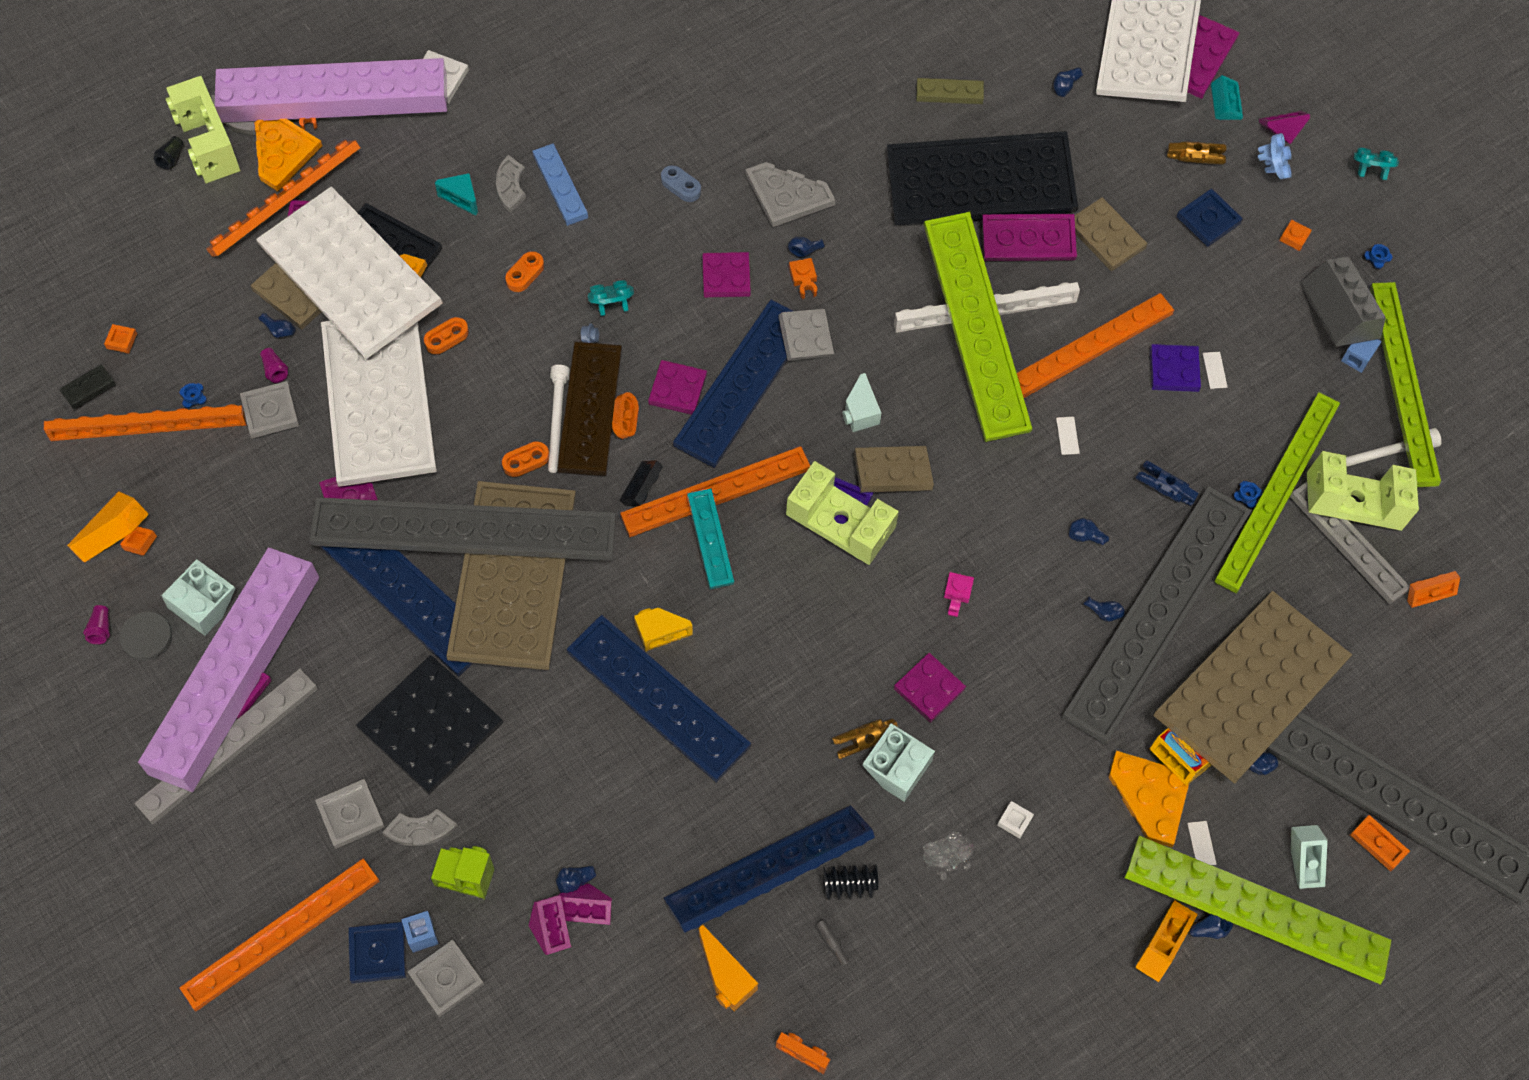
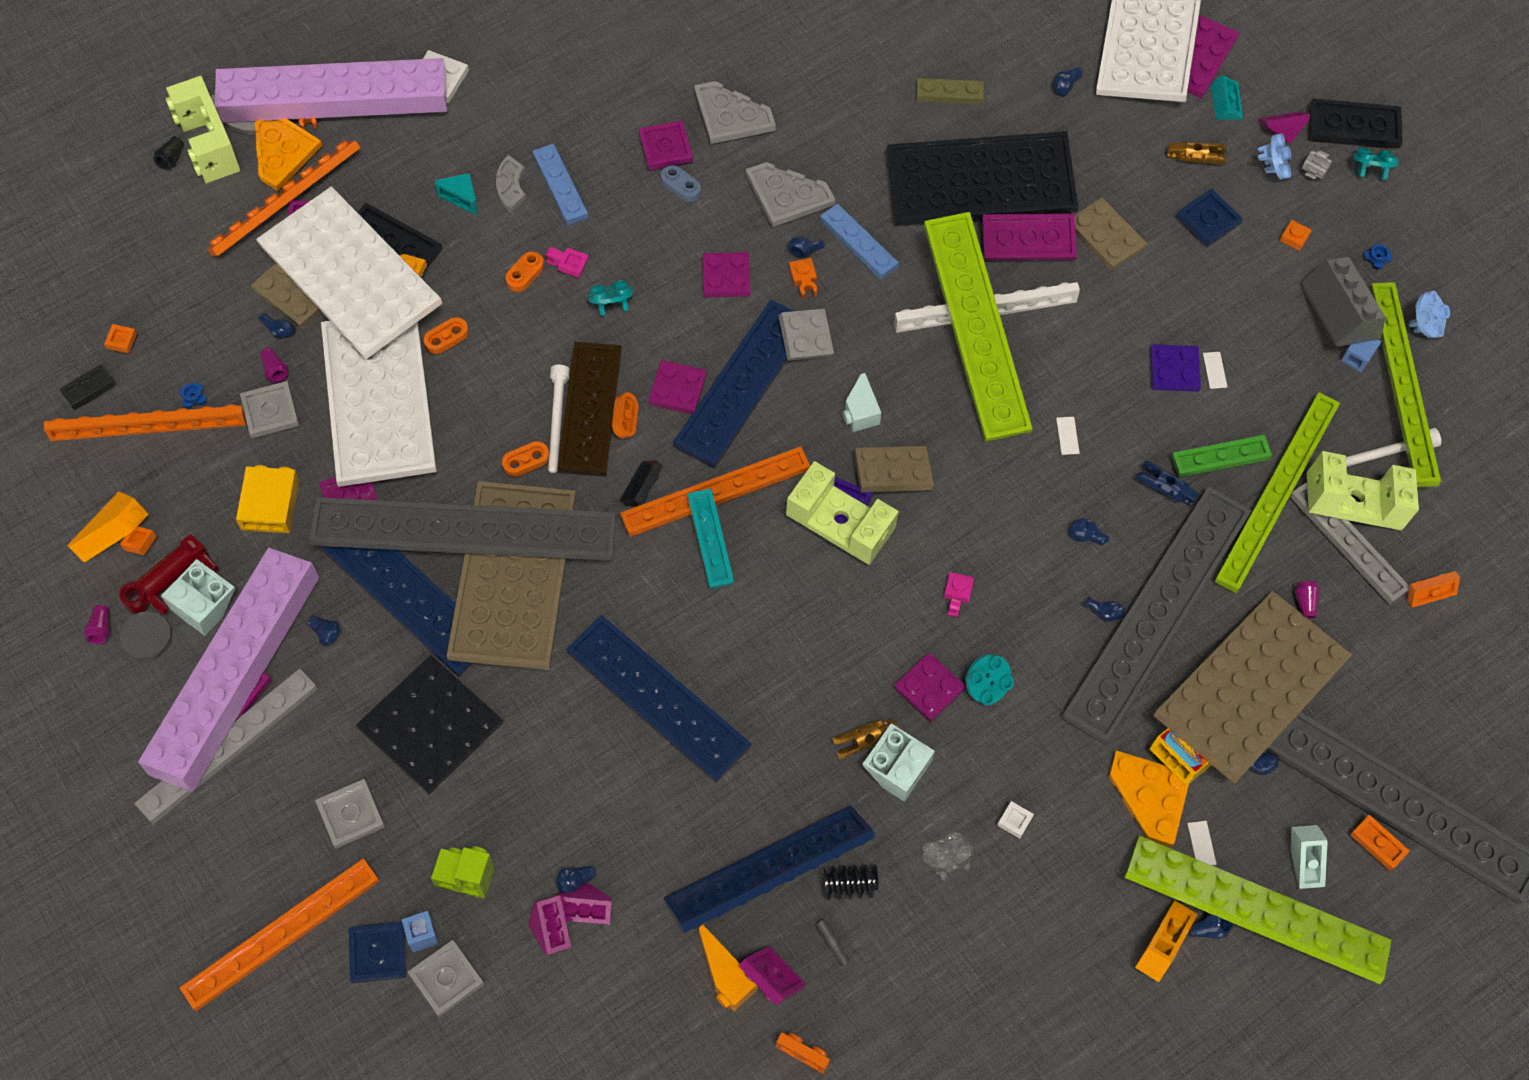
light grey tile [382,808,458,846] -> none
sand blue plate [581,323,599,343] -> none
yellow slope [634,608,693,652] -> none
orange plate [1017,293,1174,398] -> none
blue plate [1234,481,1262,508] -> none
none -> dark red piece [119,534,218,614]
none -> yellow brick [236,465,299,533]
none -> dark blue animal [307,615,340,646]
none -> dark pink plate [546,247,589,278]
none -> magenta plate [639,120,693,170]
none -> light grey plate [694,81,776,144]
none -> magenta plate [739,945,807,1006]
none -> medium blue plate [820,203,899,280]
none -> teal plate [964,654,1014,705]
none -> bright green plate [1171,435,1272,478]
none -> magenta cone [1294,581,1320,619]
none -> light grey gear [1302,150,1332,180]
none -> black plate [1310,98,1403,148]
none -> light blue plate [1409,291,1450,338]

